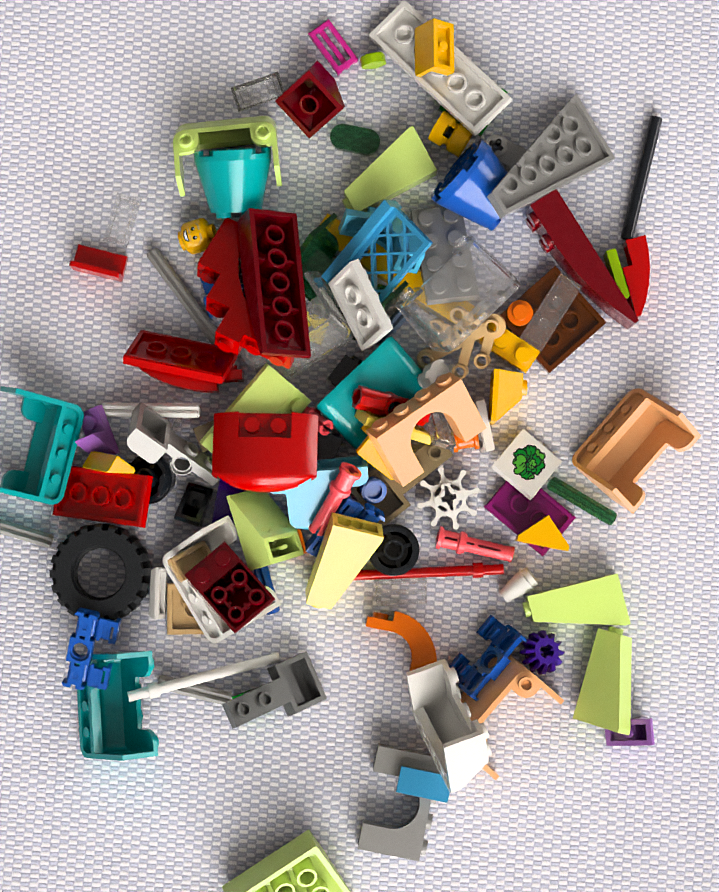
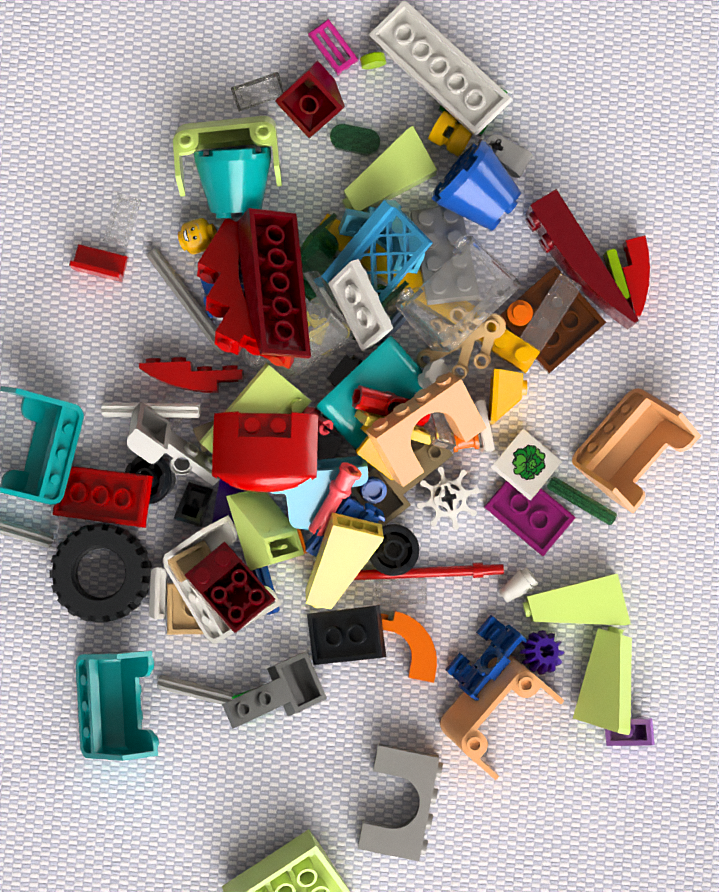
blue piece [62,608,121,690] -> none
medium lavender slope [75,405,120,455] -> none
yellow slope [82,451,135,474] -> none
red tile [123,330,238,384] -> none
white bar [127,652,280,702] -> none
dark azure tile [396,765,450,803] -> none
white windscreen [406,659,491,793] -> none
yellow panel [415,18,454,77] -> none
coral pin [435,526,515,563] -> none
light grey wing [487,93,615,219] -> none
yellow slope [515,515,569,551] -> none
black piece [620,116,663,240] -> none
none -> black tile [307,605,386,665]

